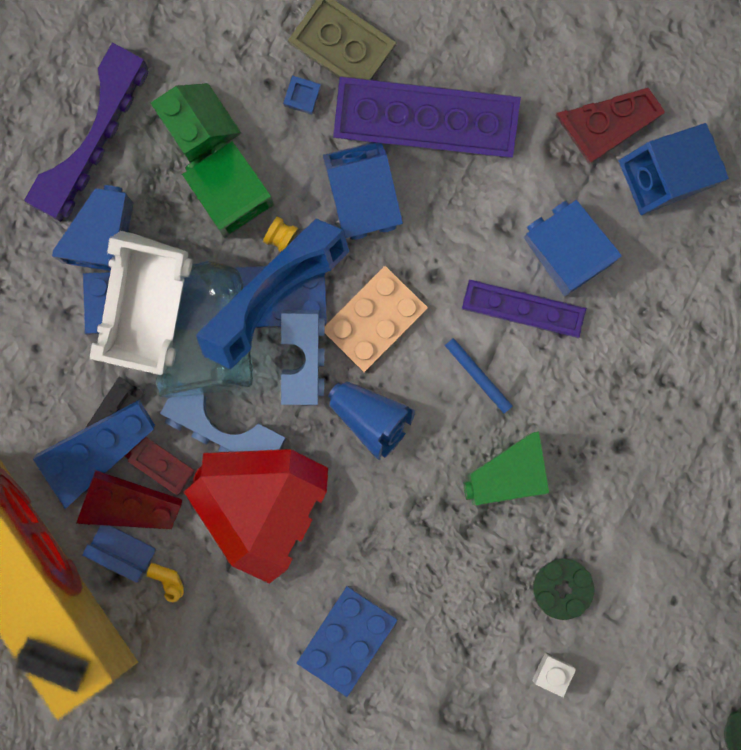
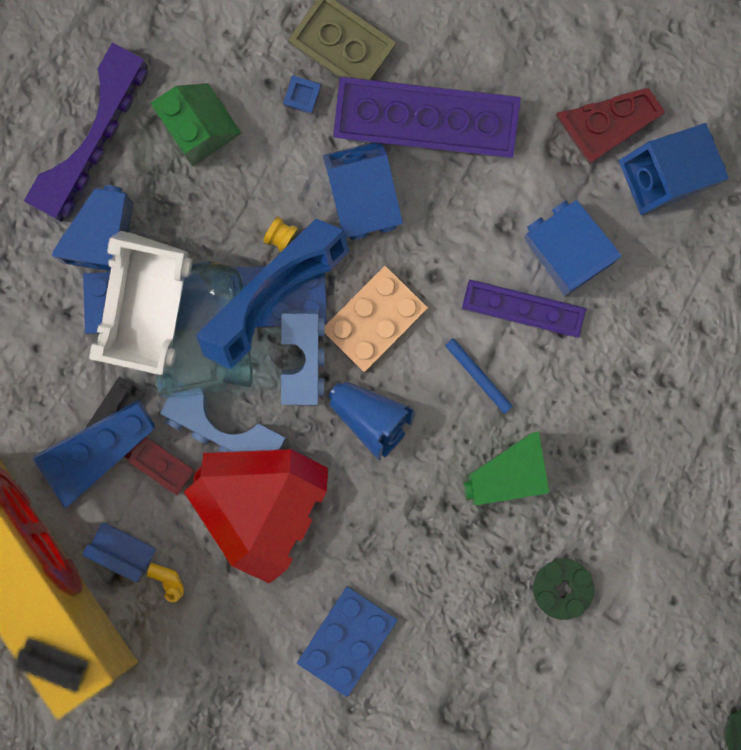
dark red wing [76,470,183,530] -> none
green slope [182,141,274,238] -> none
white brick [532,653,576,697] -> none

